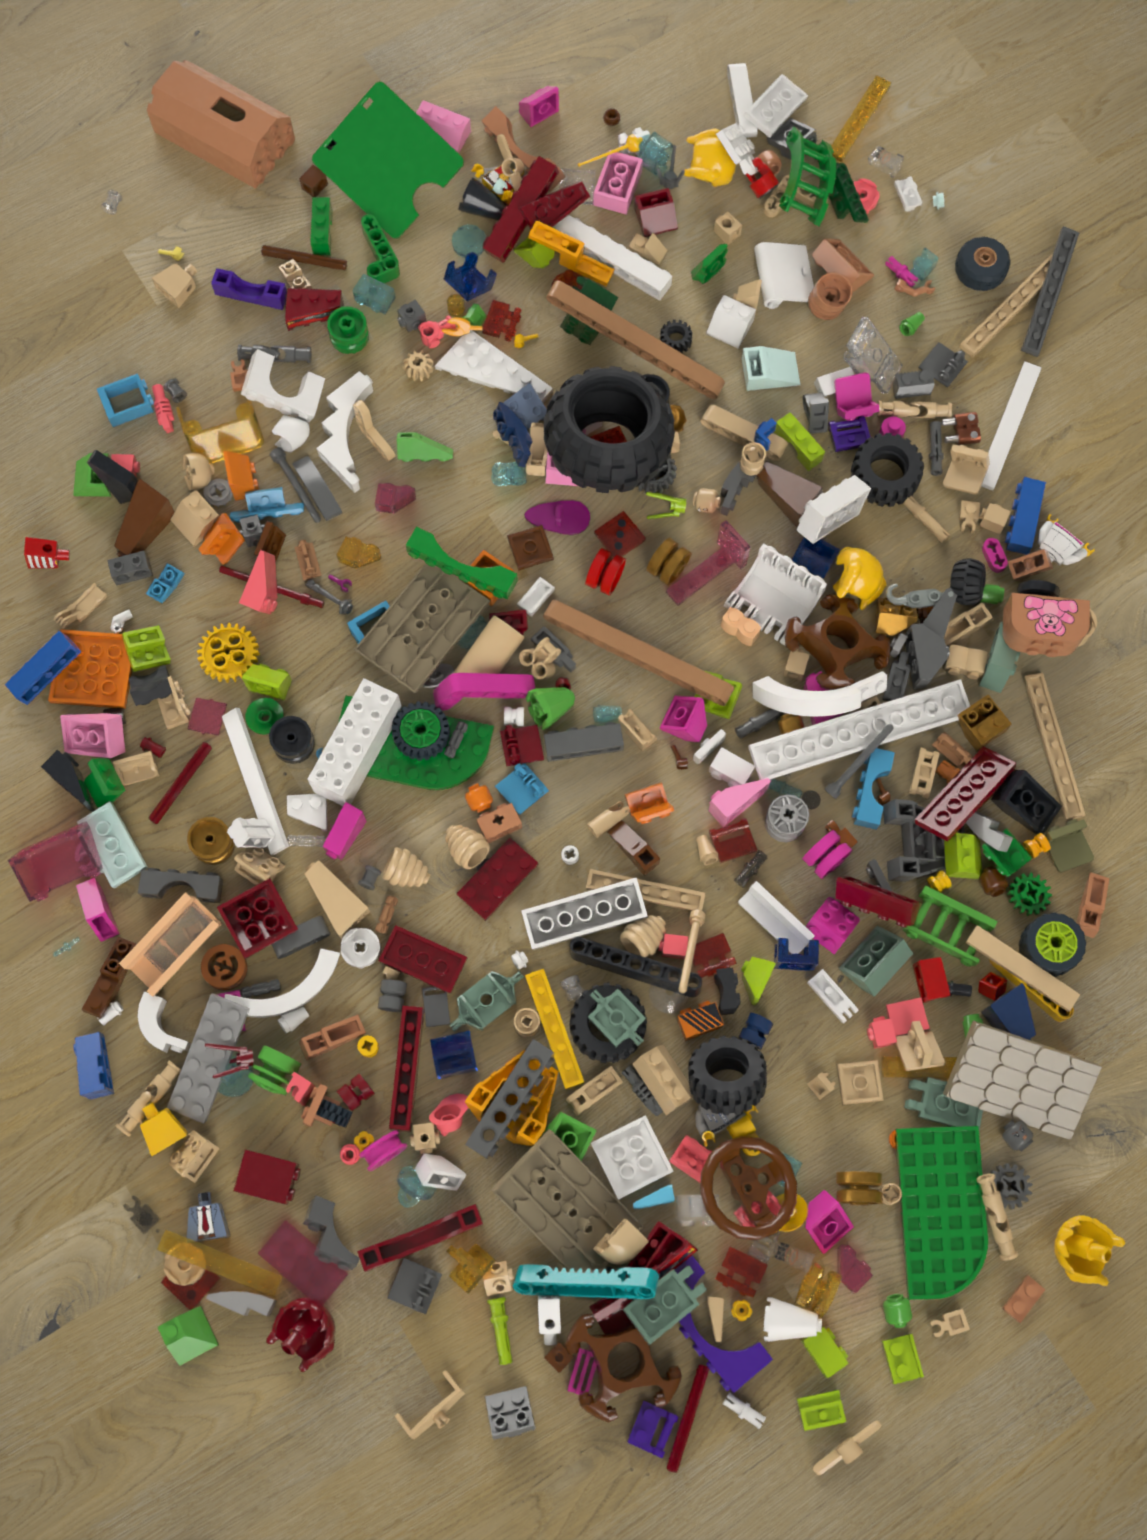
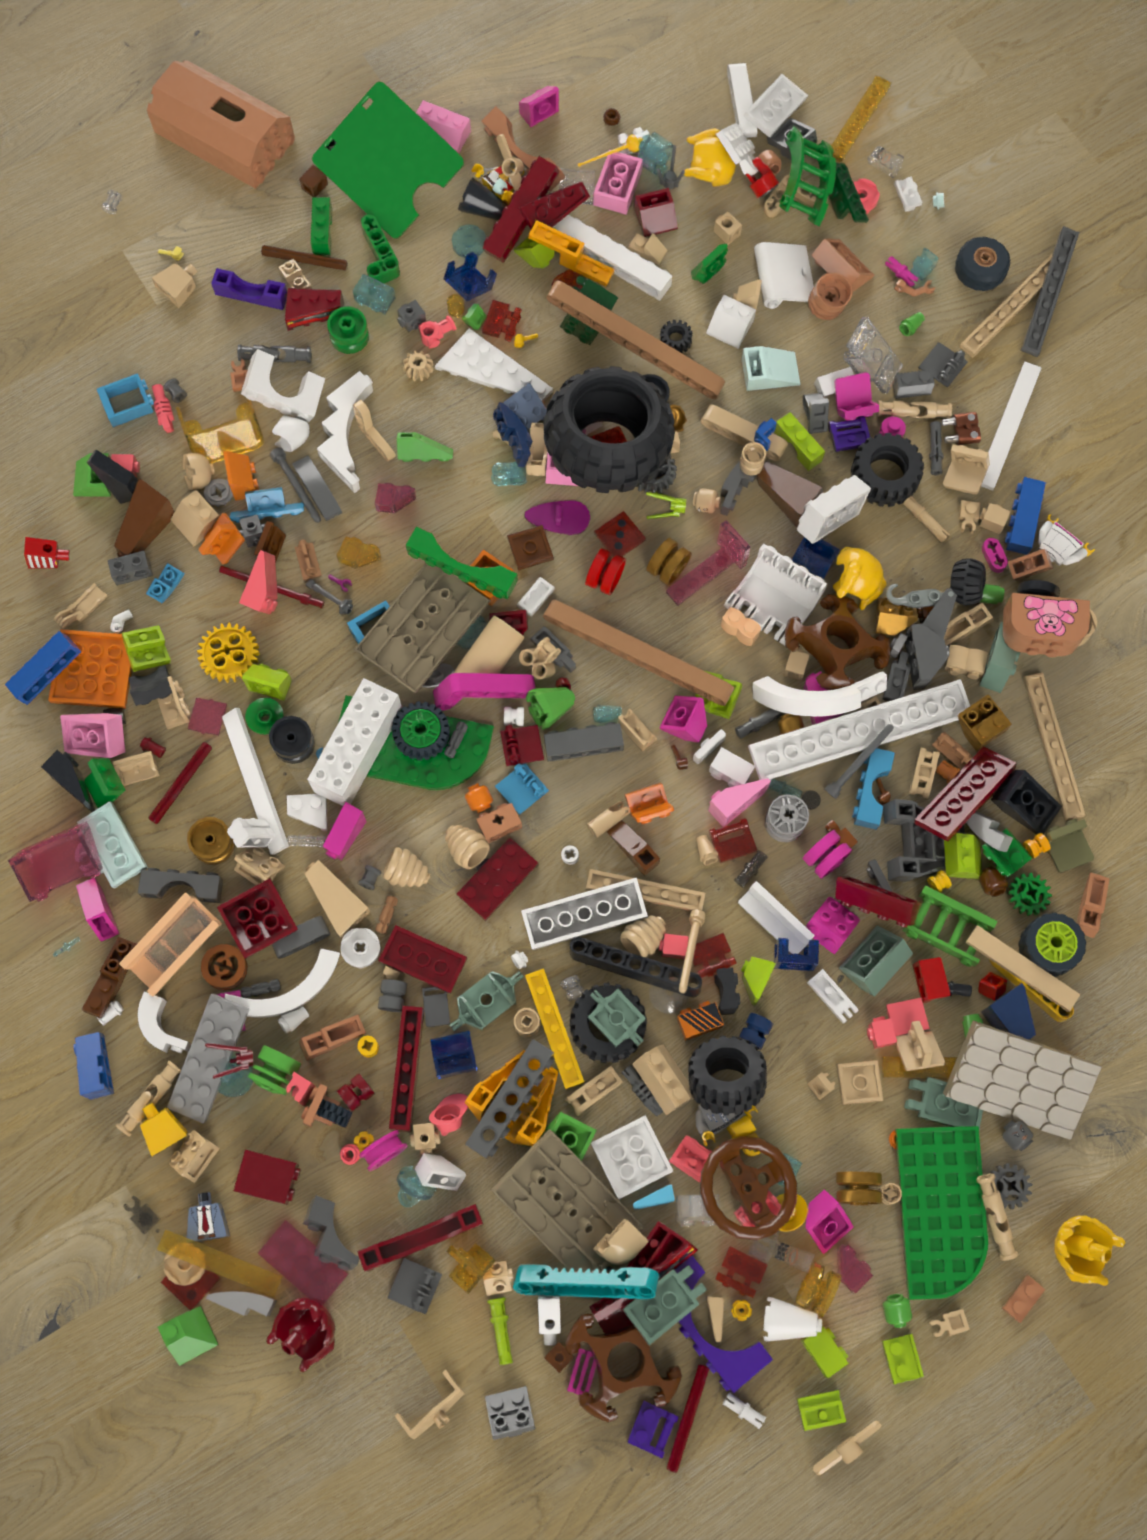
light orange hand [442,317,482,336] -> none

